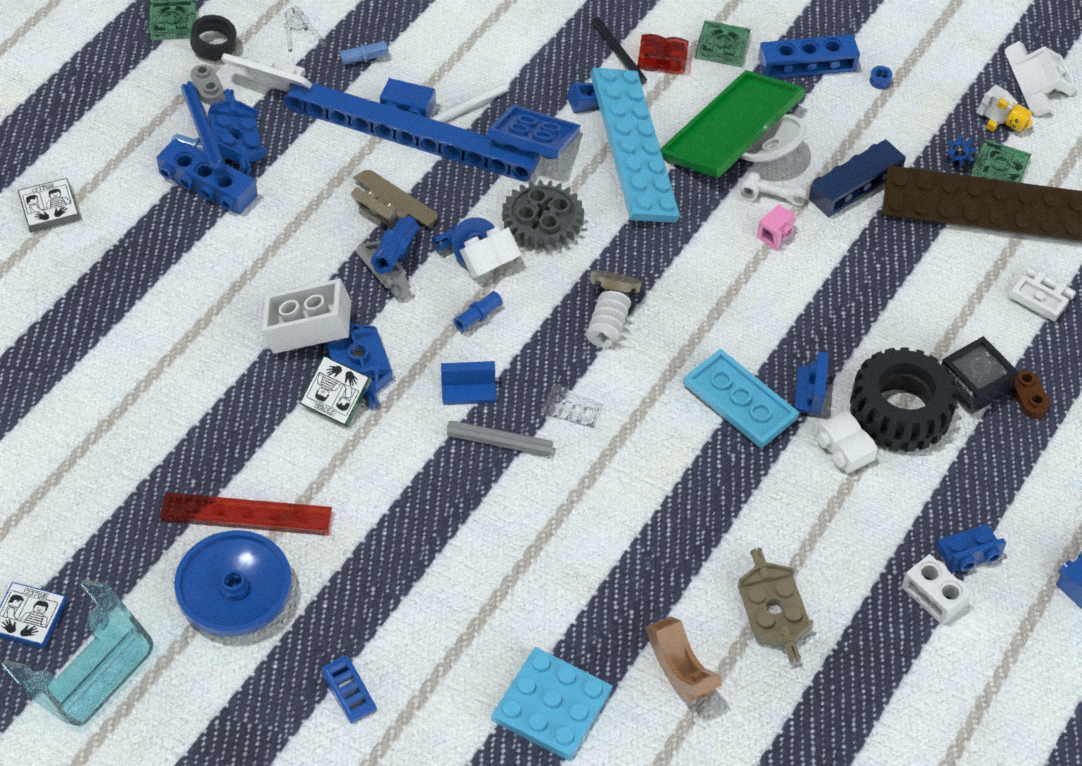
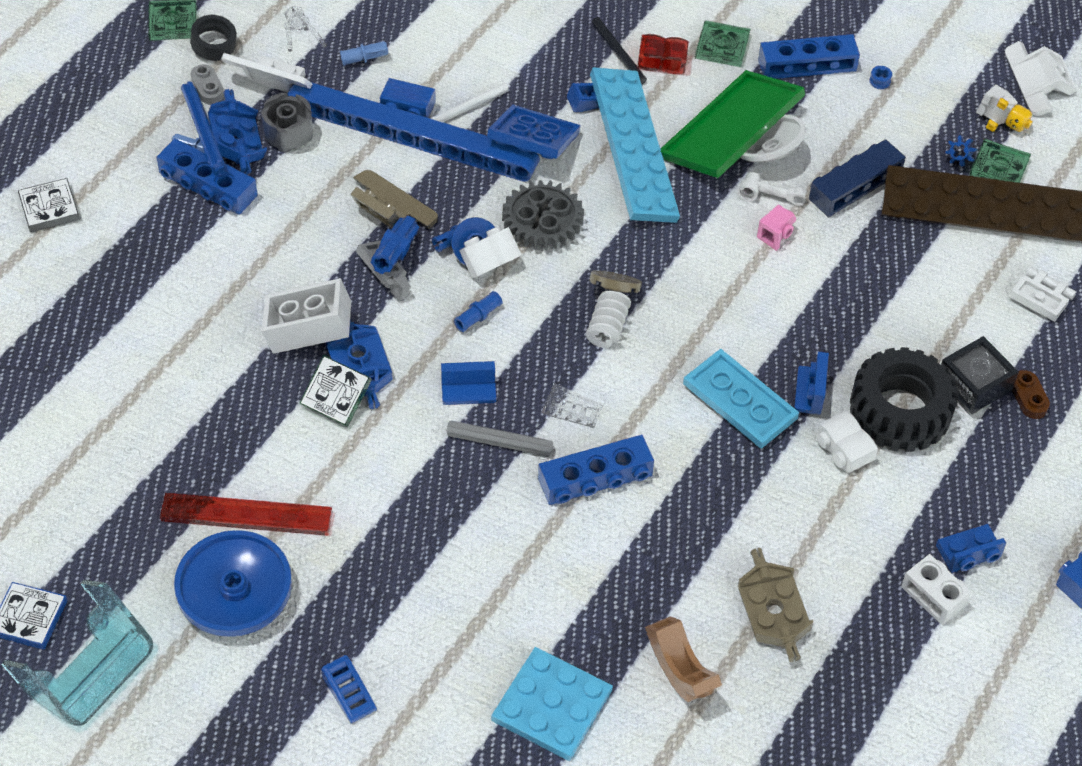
none -> flat silver brick [261,93,313,152]
none -> blue brick [538,434,654,505]

